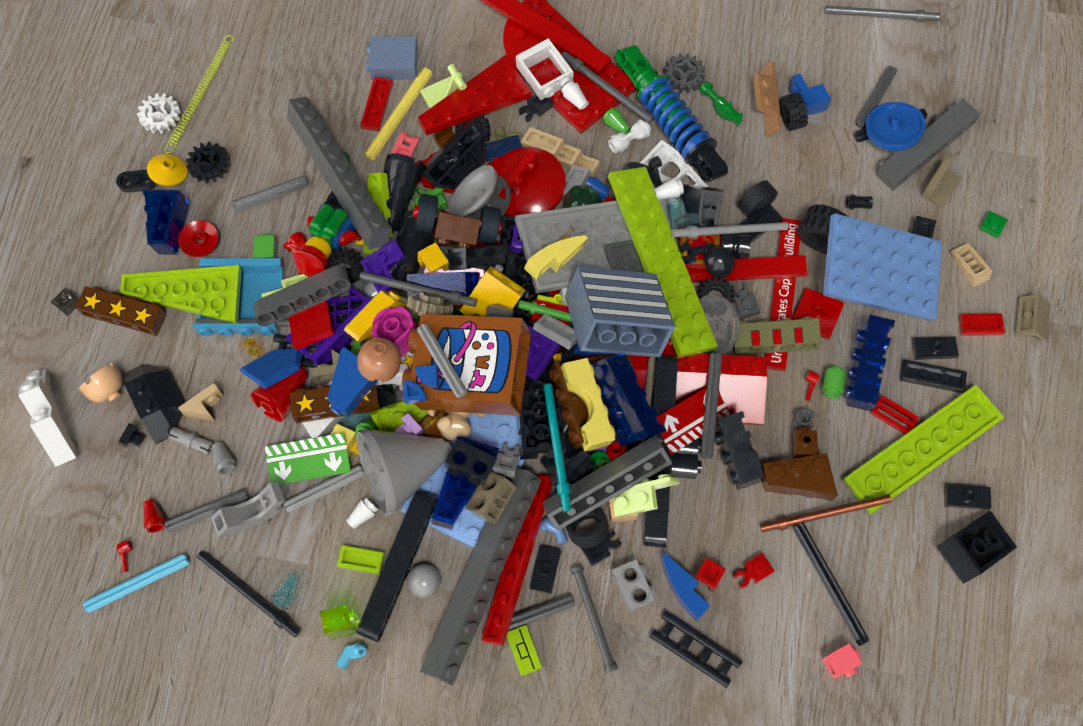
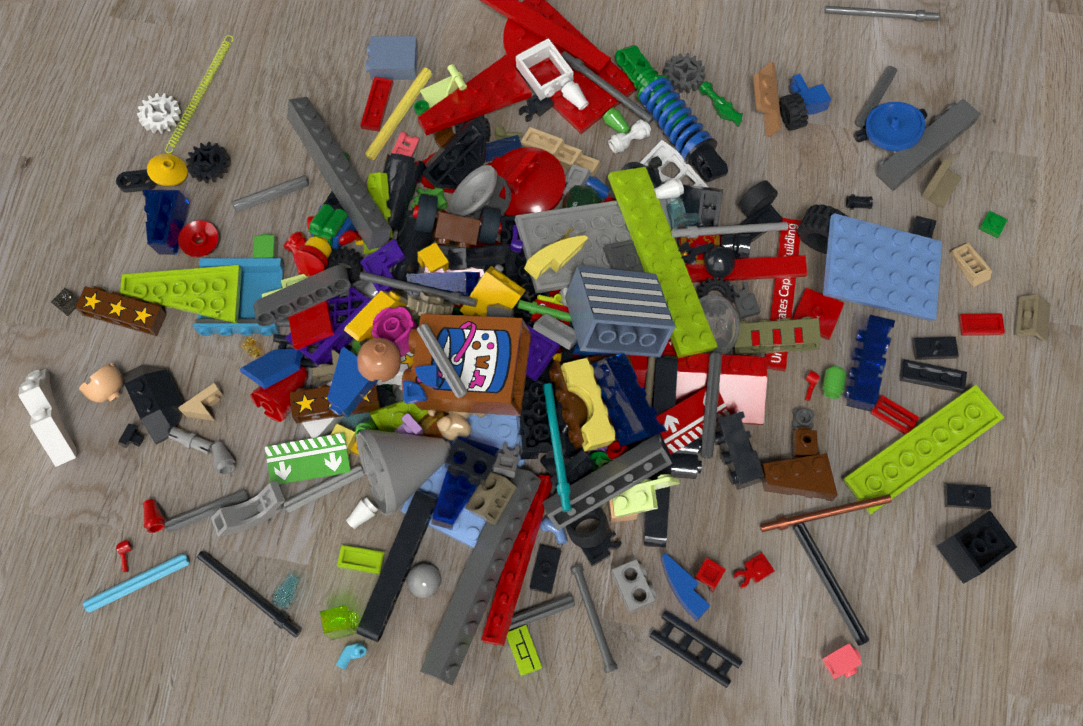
none -> green hinge [414,100,430,116]

